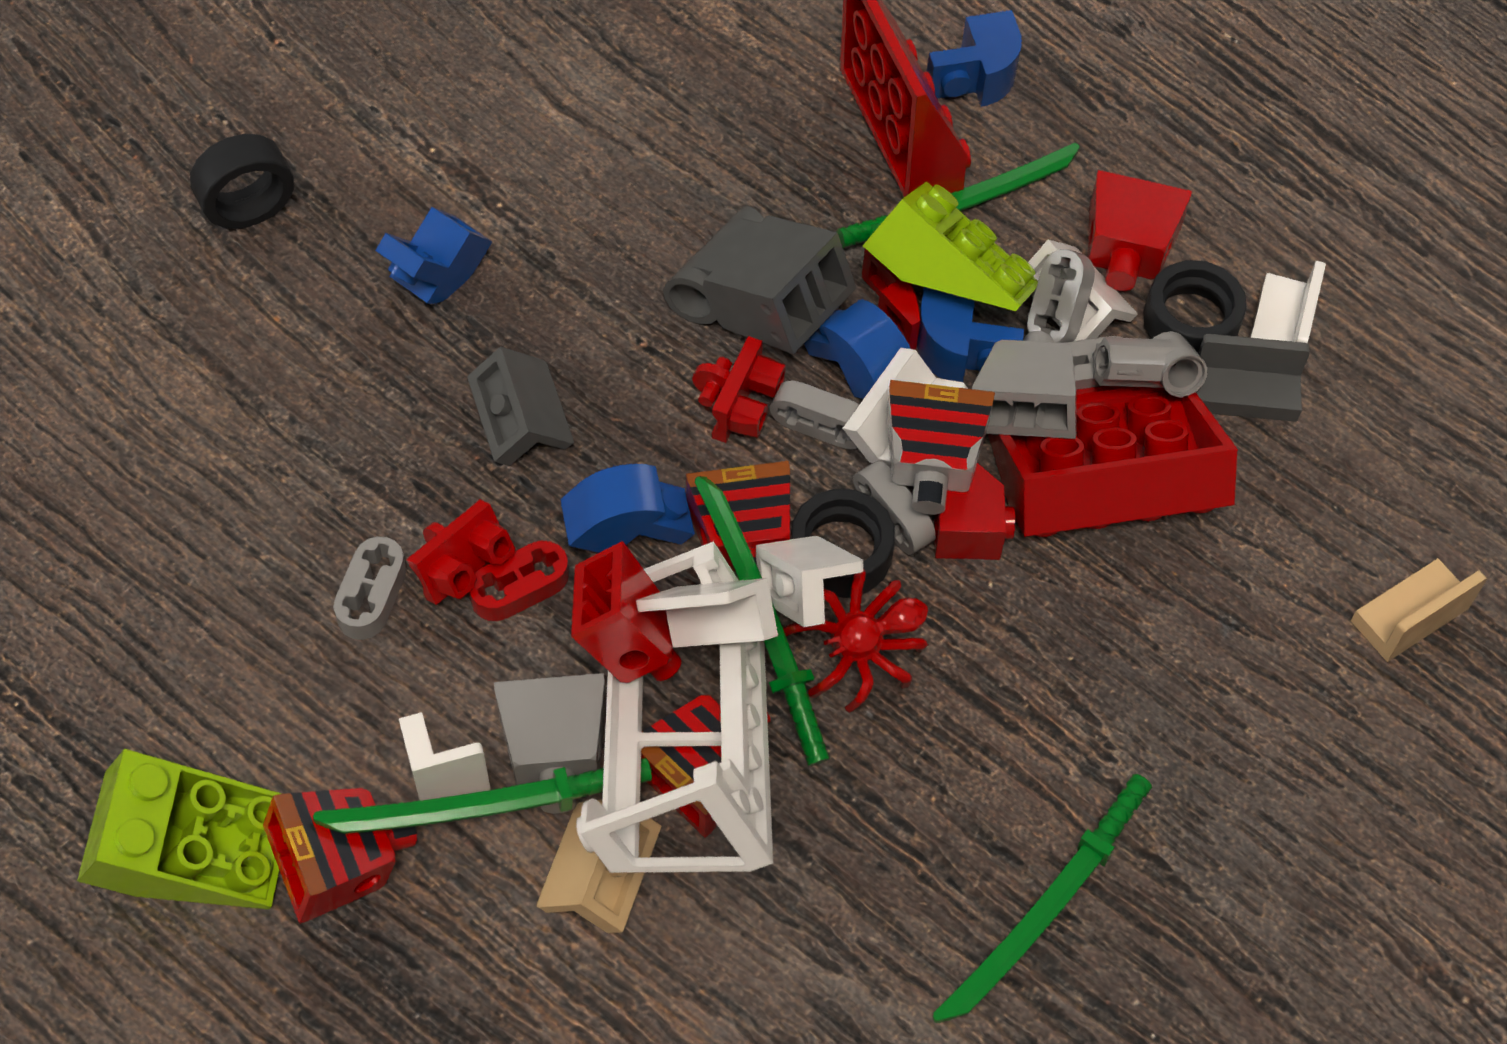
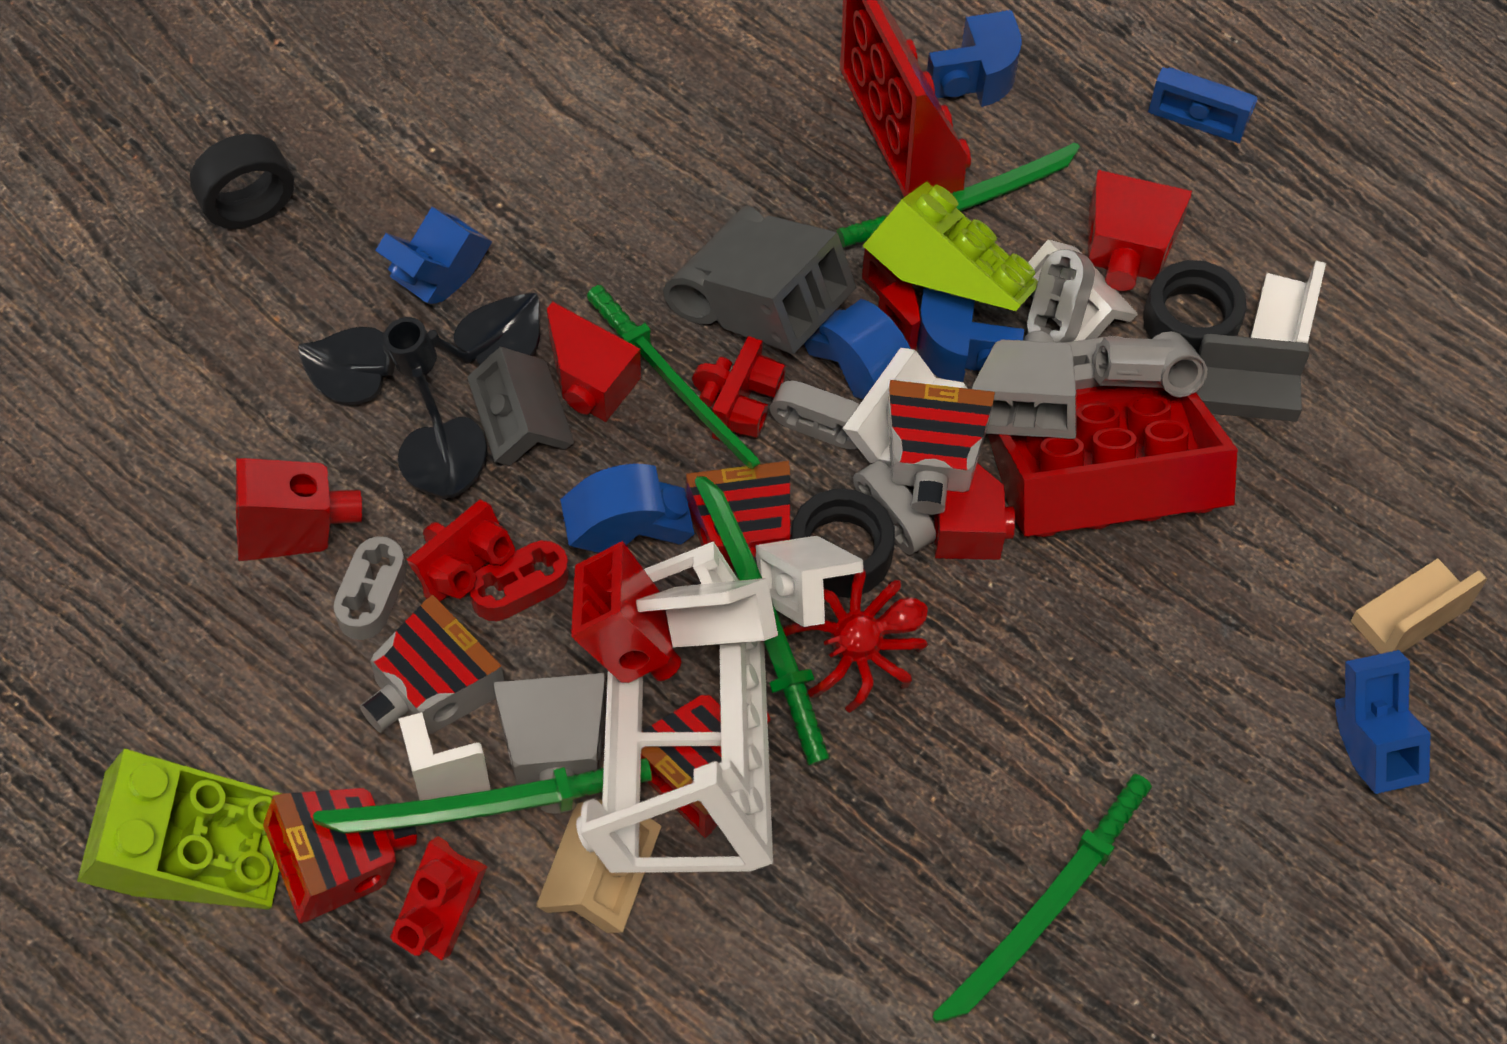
none -> red torso [236,458,362,561]
none -> black plant [298,293,540,499]
none -> torso [360,595,504,735]
none -> red hips [390,836,487,960]
none -> red slope [547,302,641,422]
none -> green sword [587,285,760,468]
none -> blue panel [1148,67,1258,144]
none -> blue brick [1335,650,1431,794]

